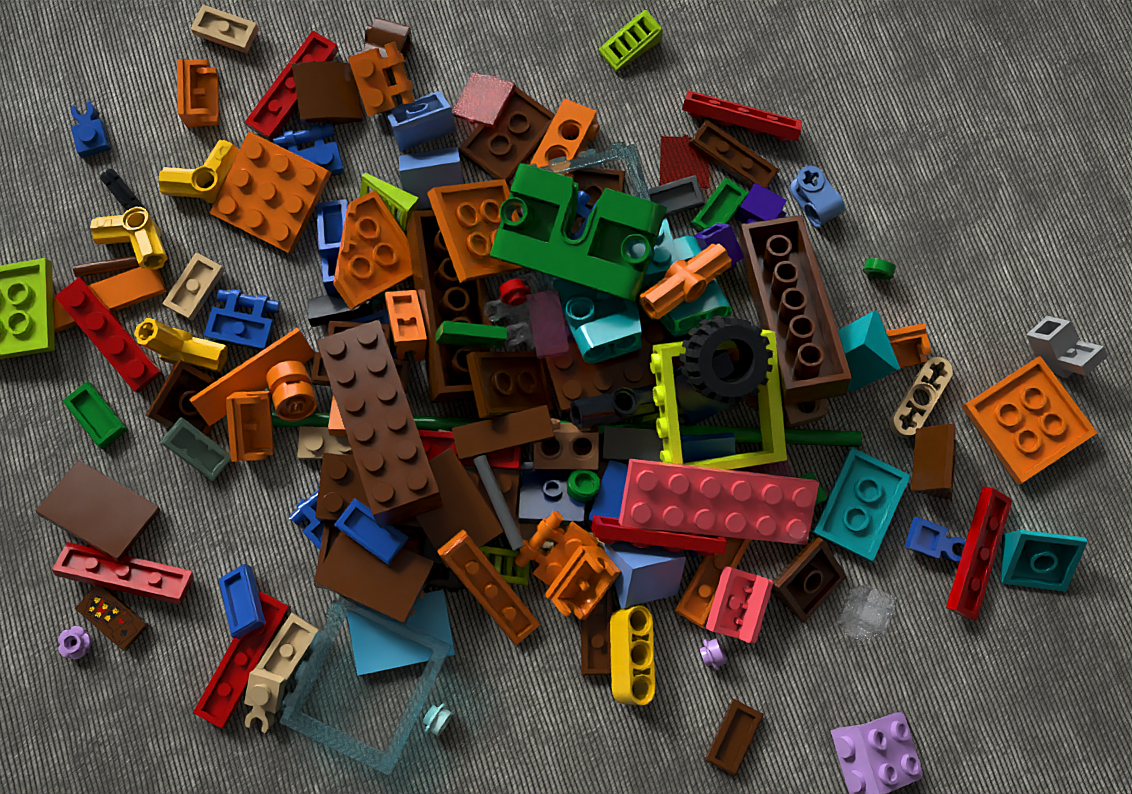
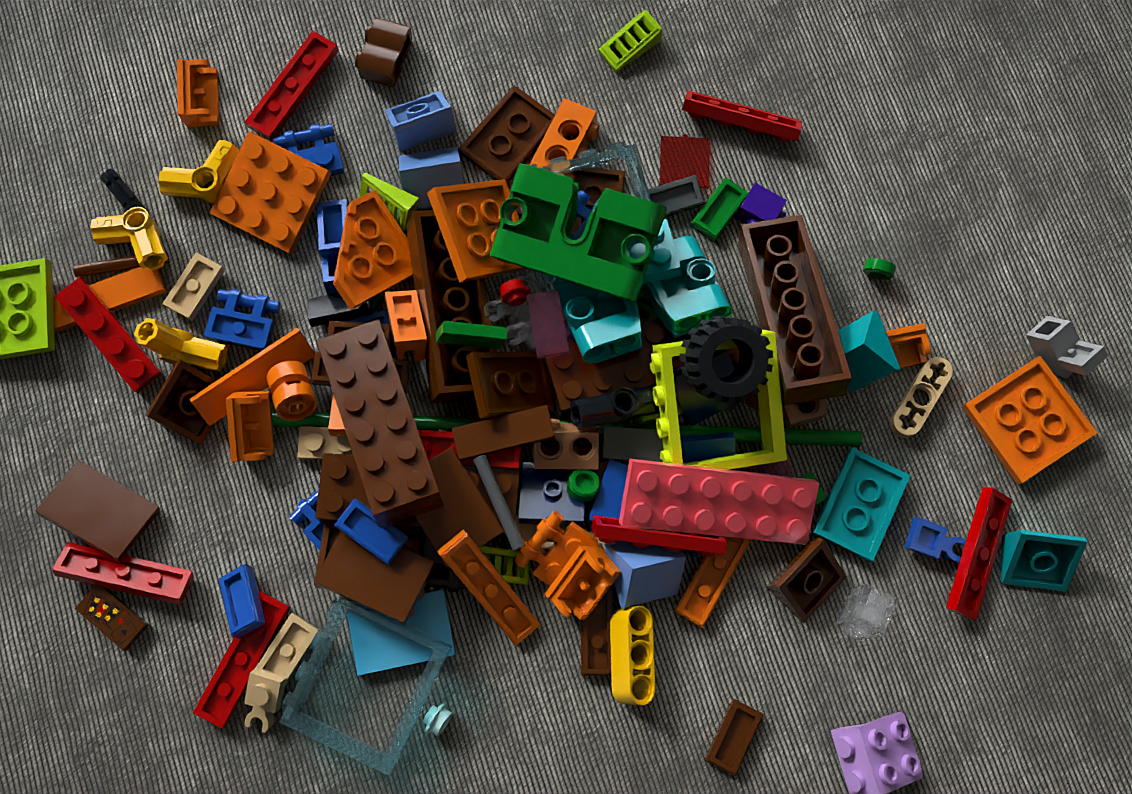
lavender plate [58,626,92,659] -> none
green tile [62,381,129,450] -> none
blue plate [71,102,111,158] -> none
sand green plate [160,417,231,481] -> none
tan plate [191,4,259,54] -> none
reddish brown slope [292,62,363,125] -> none
orange plate [348,42,415,116] -> none
clear red piece [452,72,516,128] -> none
orange piece [639,243,732,320] -> none
reddish brown tile [688,119,779,189] -> none
dark purple brick [693,222,744,273] -> none
lavender plate [700,638,727,670] -> none
coral bracket [705,565,773,644] -> none
medium blue piece [790,166,845,228] -> none
reddish brown slope [911,423,956,500] -> none

